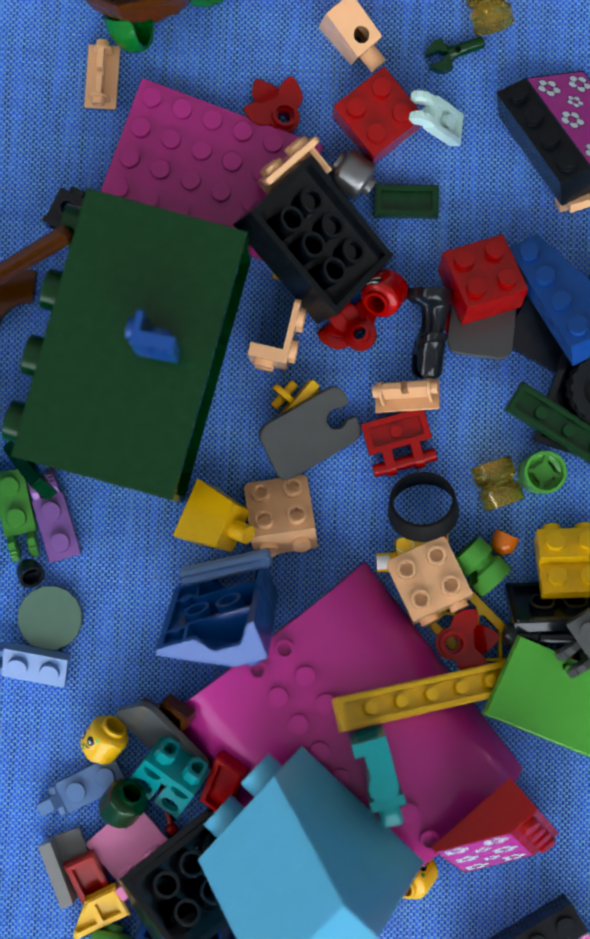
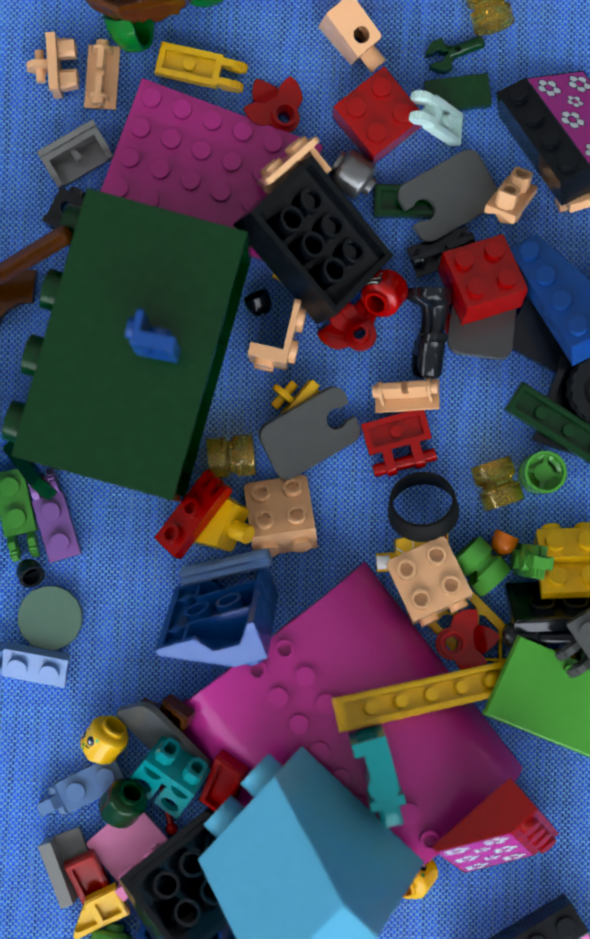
none -> light nougat hips [26,31,80,99]
none -> light grey hinge [37,119,113,190]
none -> yellow hinge [154,41,248,93]
none -> red hinge [154,469,232,560]
none -> clear yellow wheel [206,434,256,479]
none -> black hinge [244,289,272,316]
none -> dark grey piece [397,149,498,243]
none -> black hinge [406,226,476,278]
none -> dark green tile [423,73,492,111]
none -> light nougat hips [484,166,538,224]
none -> bright green hinge [510,543,554,580]

